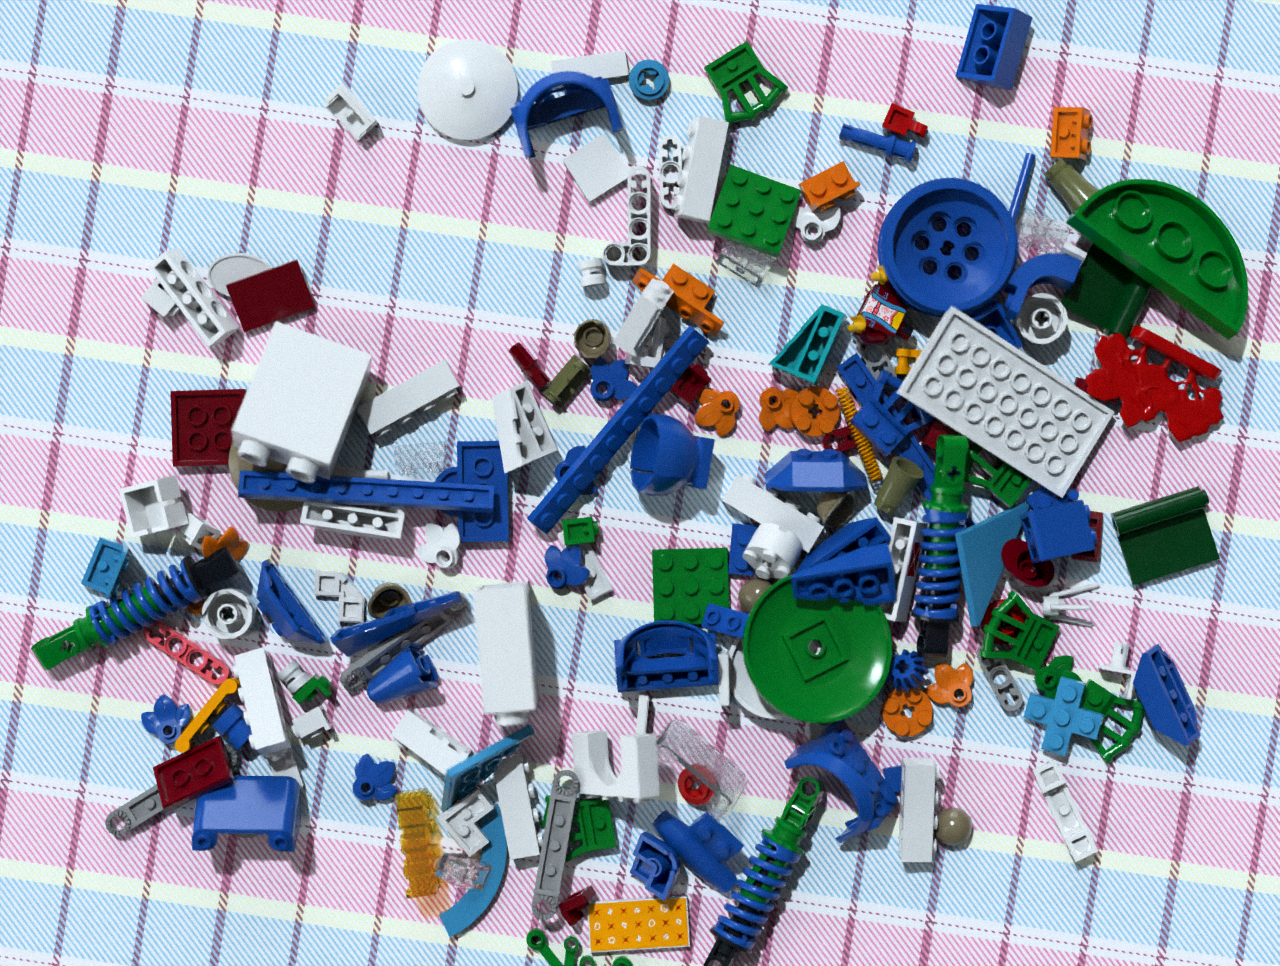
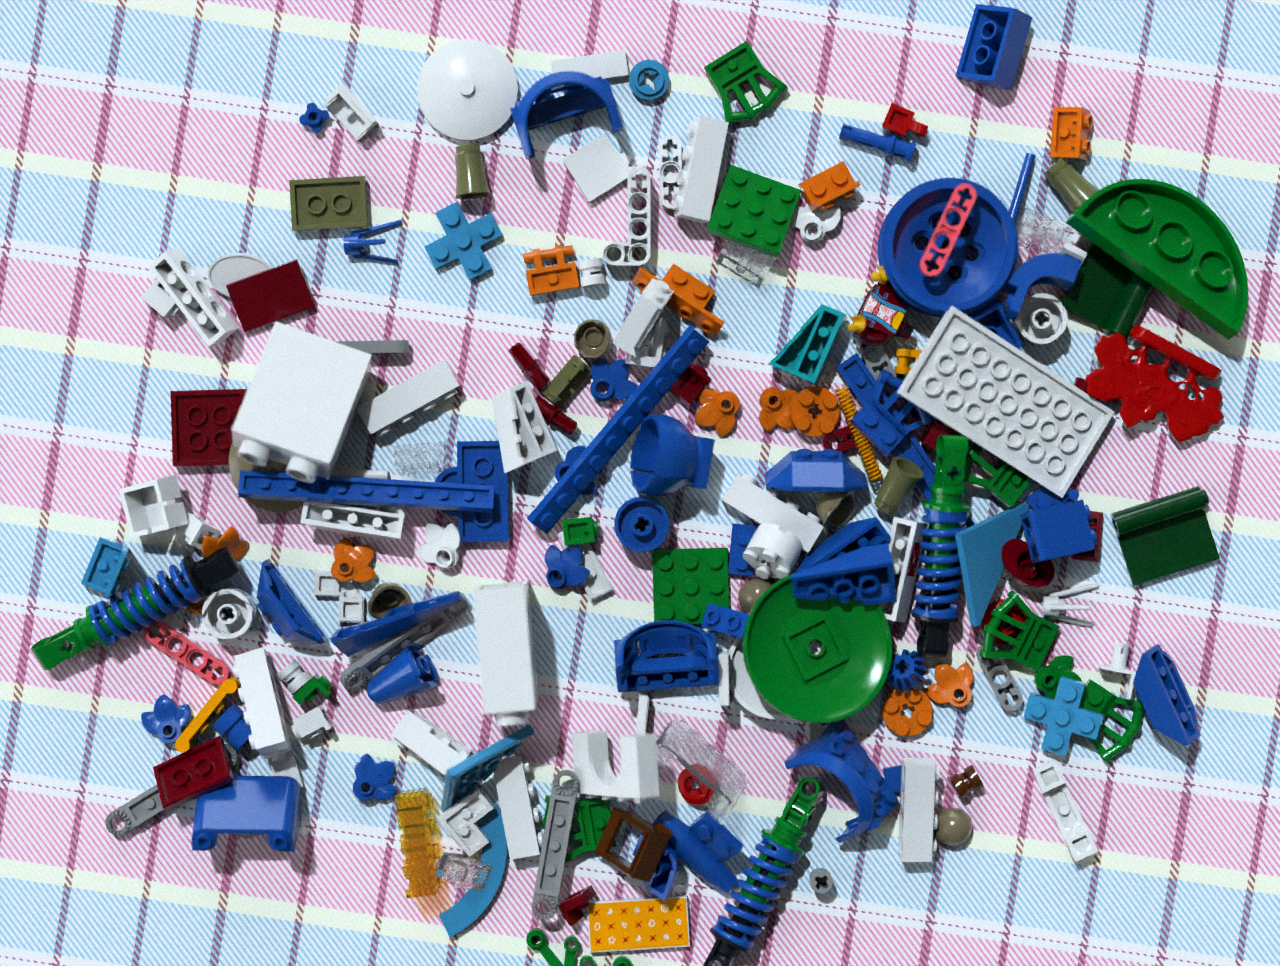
none -> olive plate [289,176,369,231]
none -> blue plate [299,103,329,133]
none -> orange plate [331,538,376,583]
none -> light grey beam [337,340,409,354]
none -> blue plant [343,220,402,264]
none -> dark azure plate [424,202,503,280]
none -> olive plant [455,144,490,200]
none -> orange plate [523,244,580,296]
none -> dark red axle [535,395,577,435]
none -> reddish brown piece [594,807,673,882]
none -> blue wheel [614,496,669,552]
none -> light grey bush [809,868,833,894]
none -> coral beam [919,183,977,277]
none -> reddish brown wheel [950,765,984,799]

